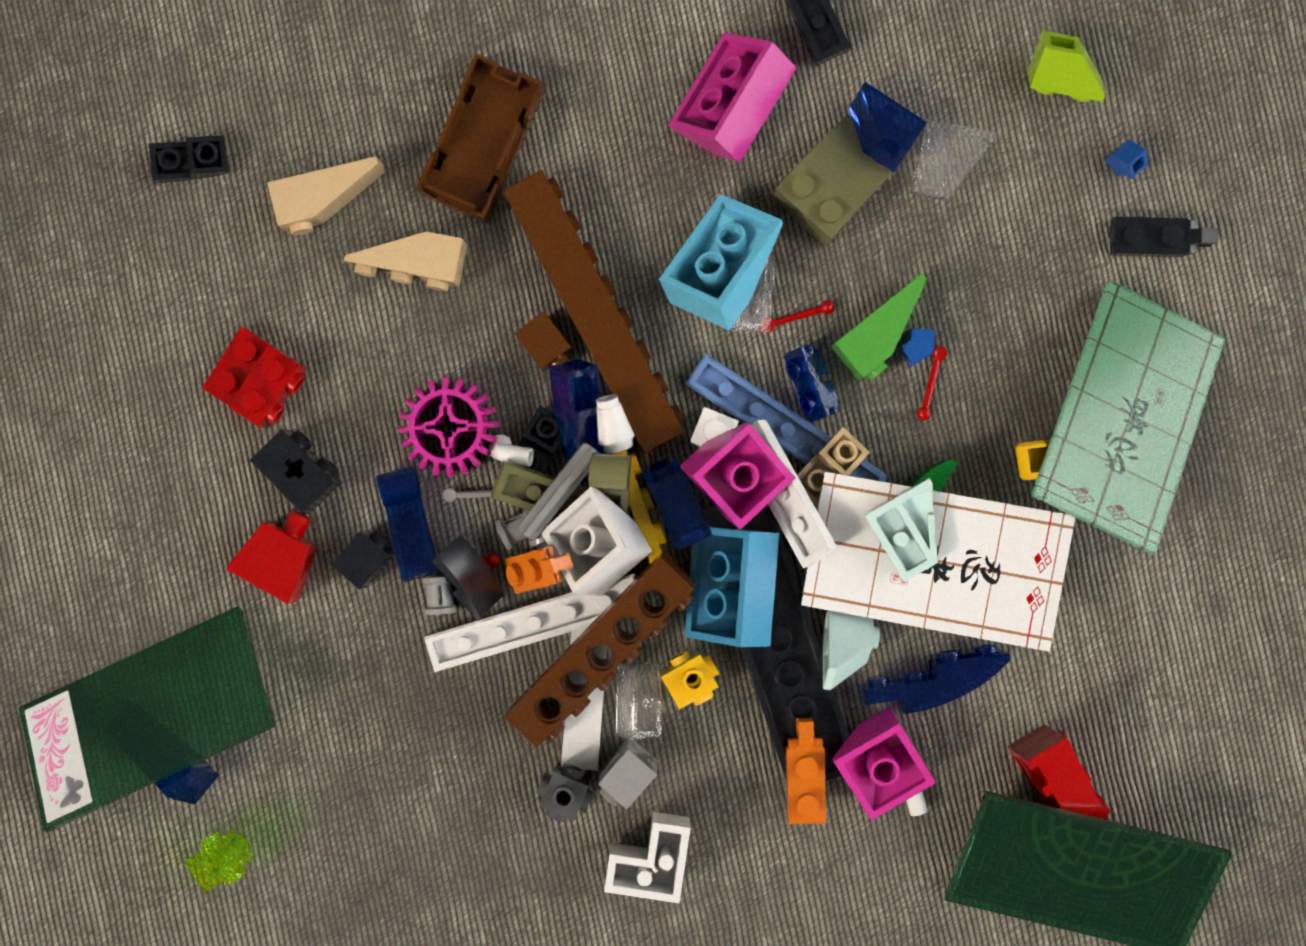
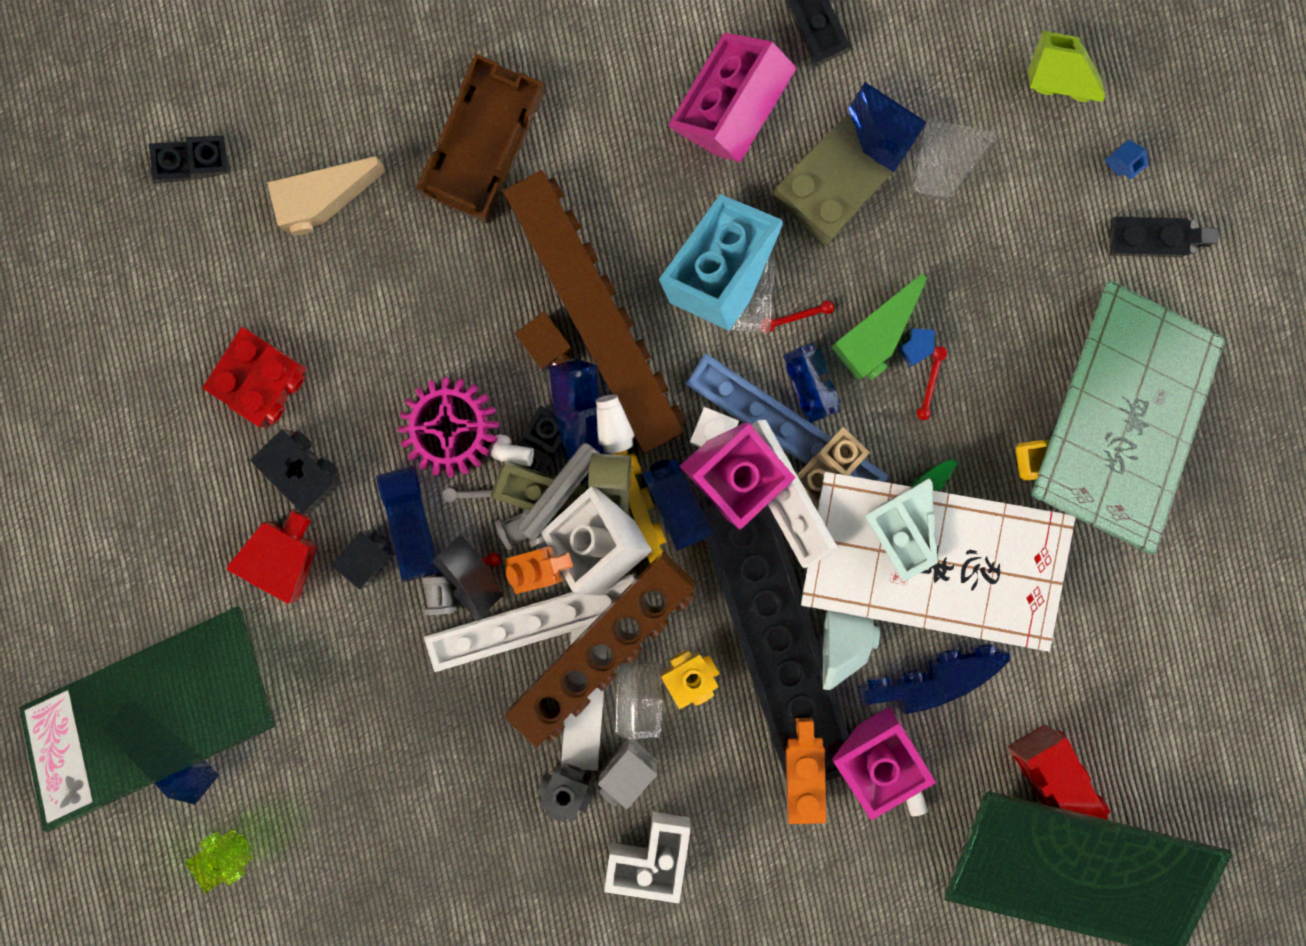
tan slope [344,231,468,292] -> none
dark azure slope [685,526,779,647] -> none

